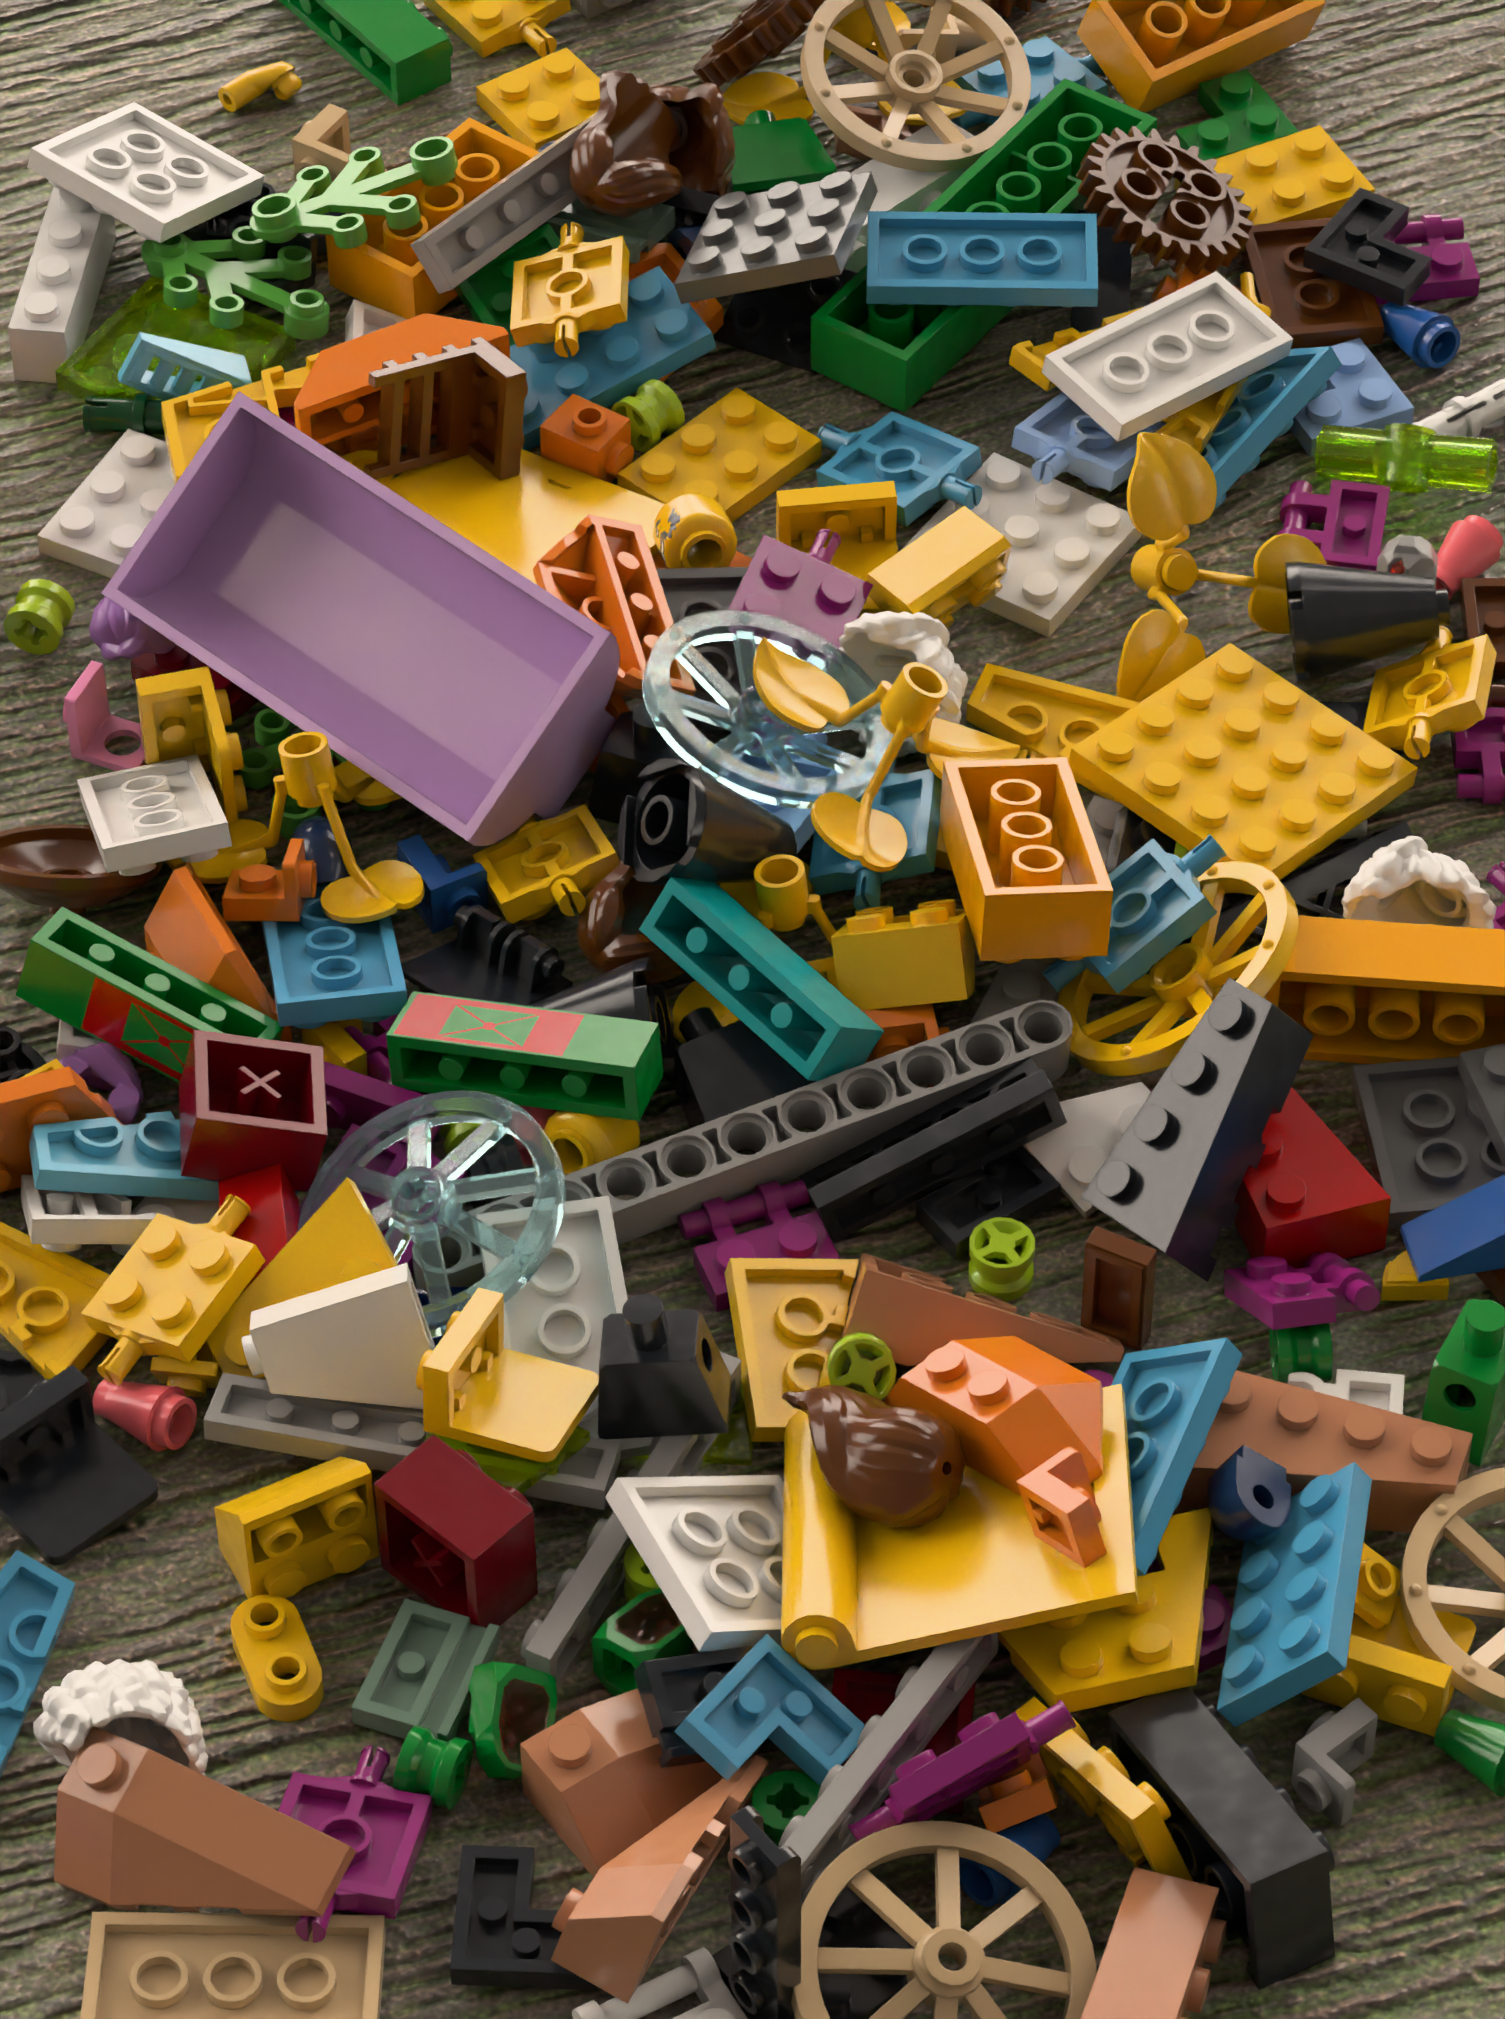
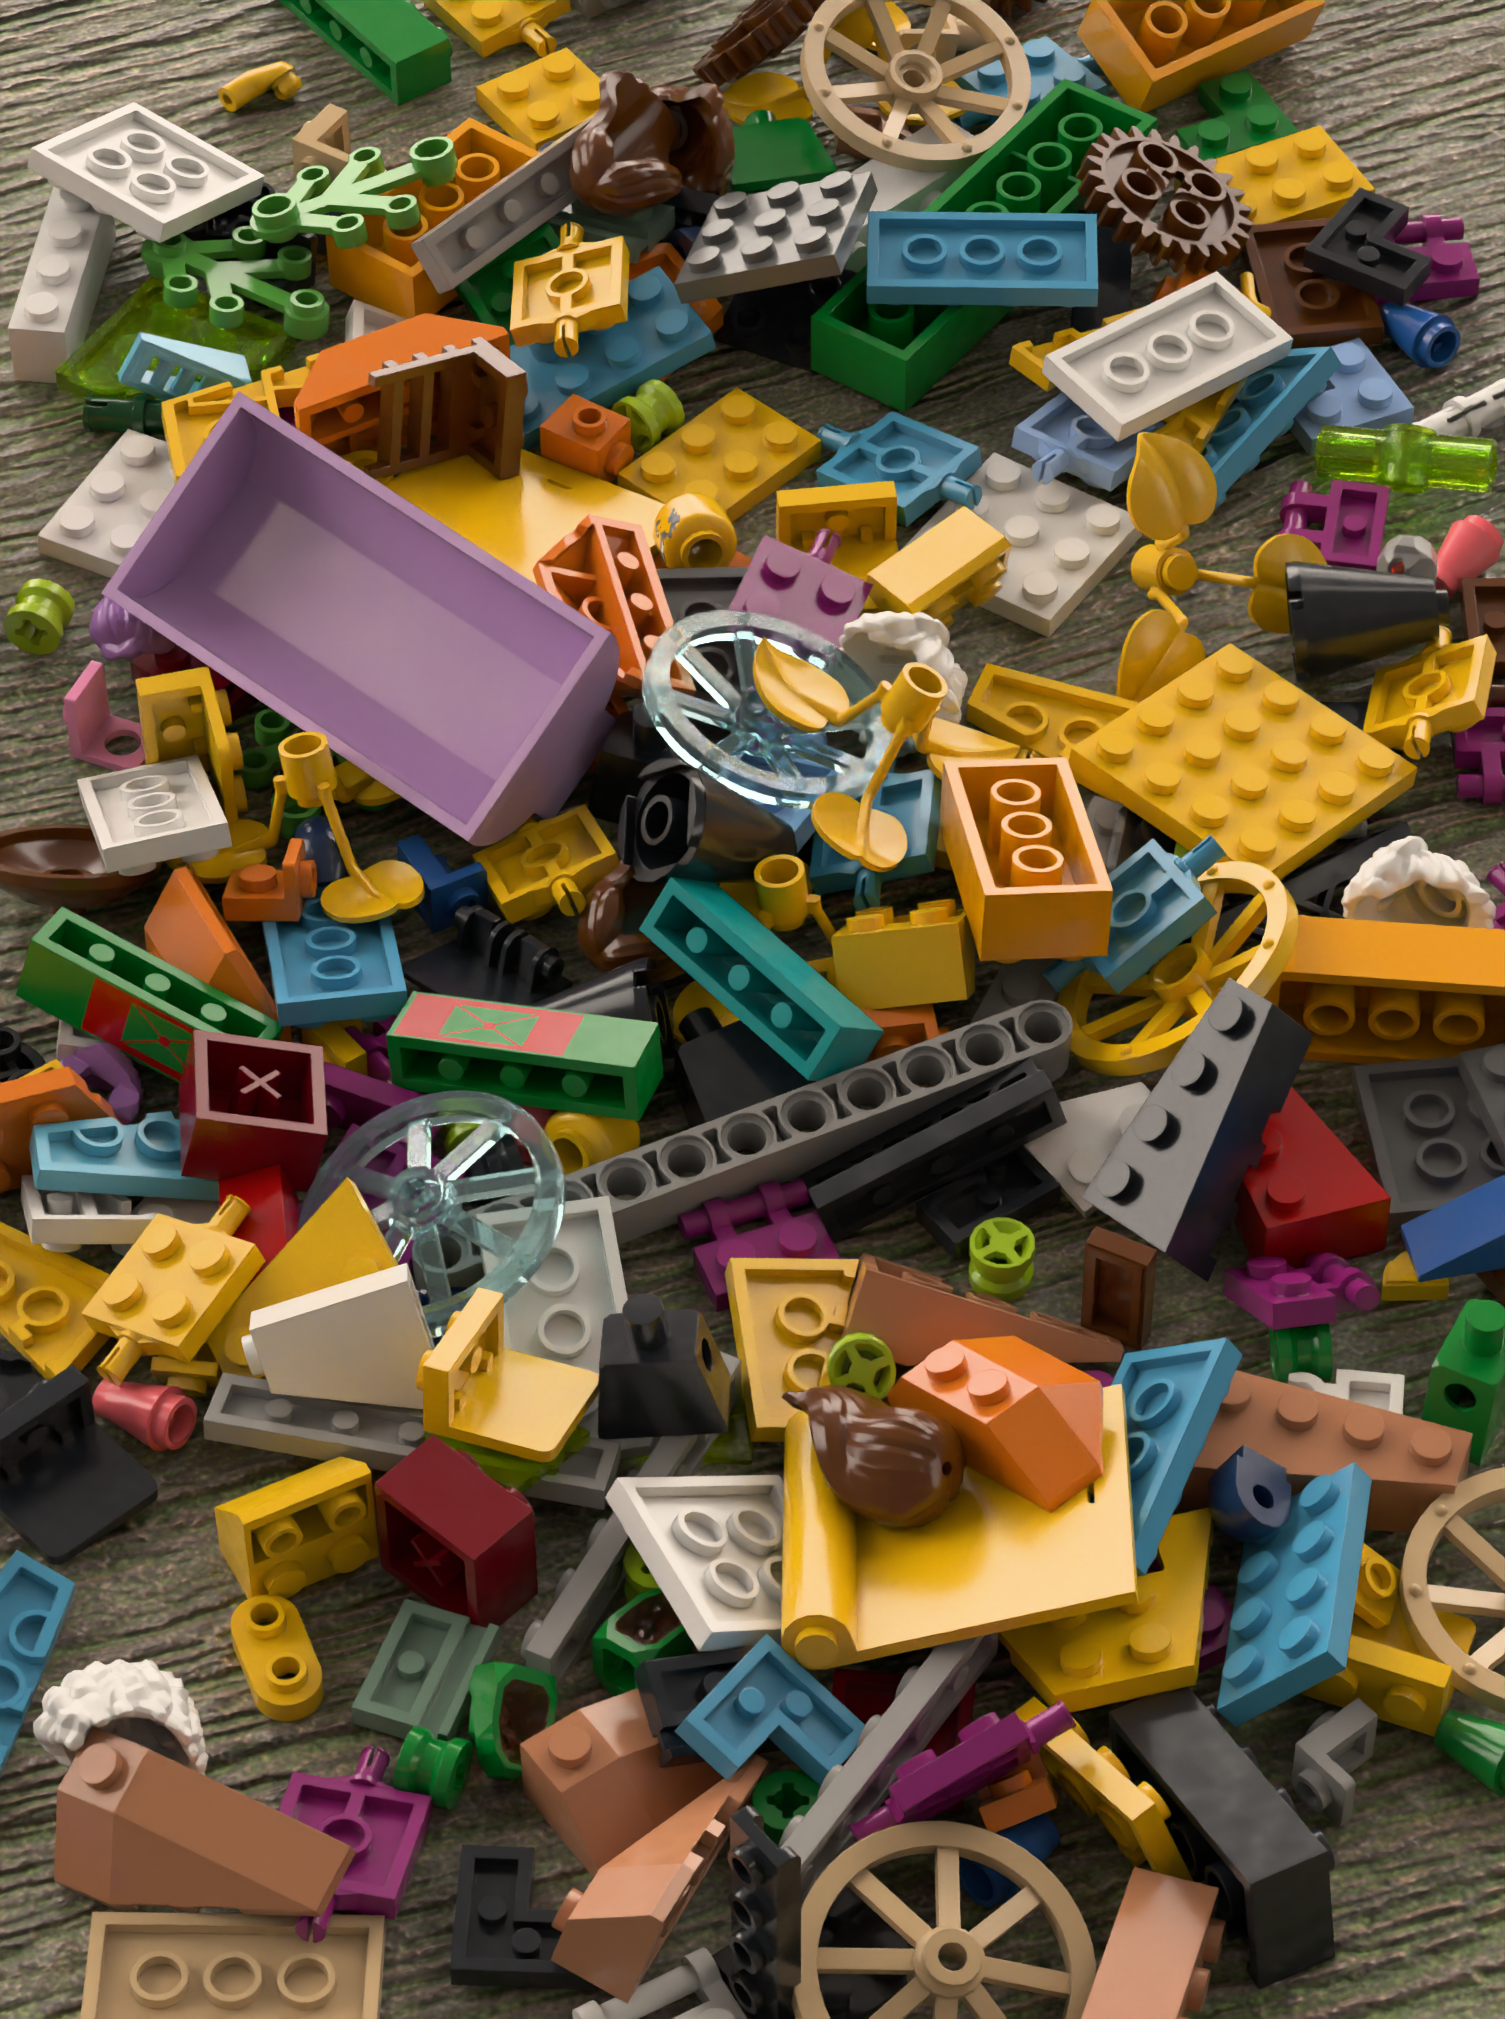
orange bracket [1017,1446,1107,1568] -> none

